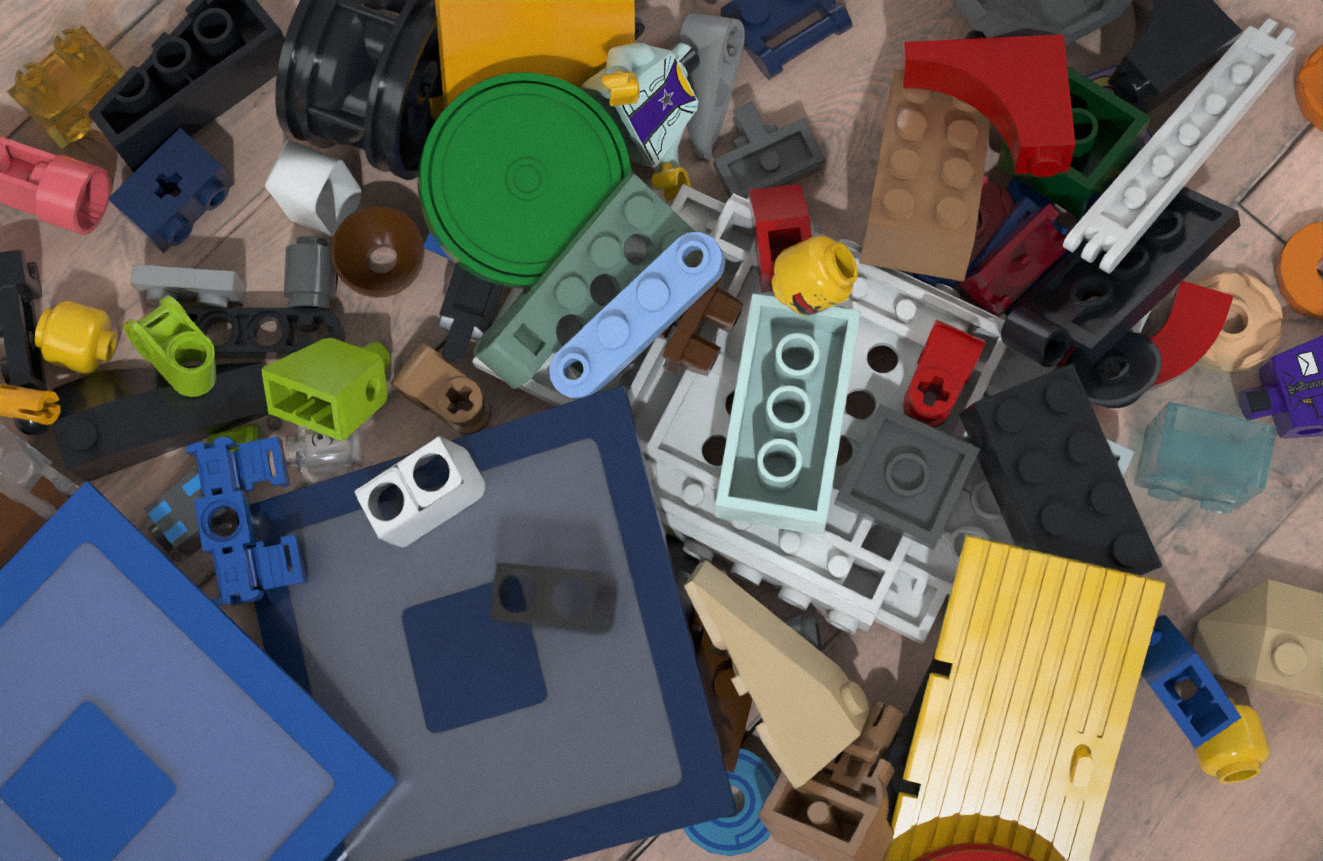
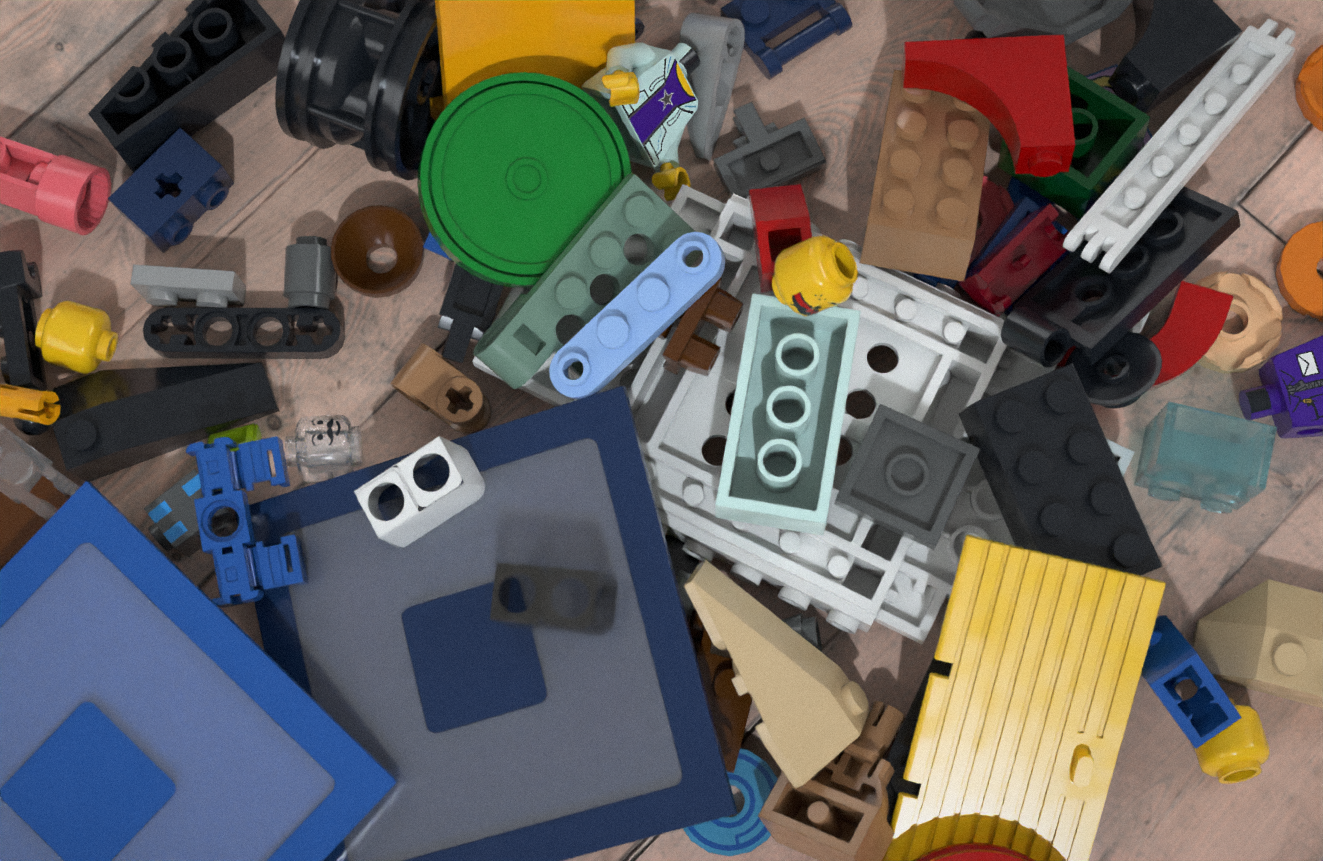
clear yellow brick [7,26,126,149] -> none
lime piece [123,295,217,397] -> none
lime torso [261,338,391,441] -> none
white piece [265,140,362,241] -> none
red piece [902,319,986,428] -> none

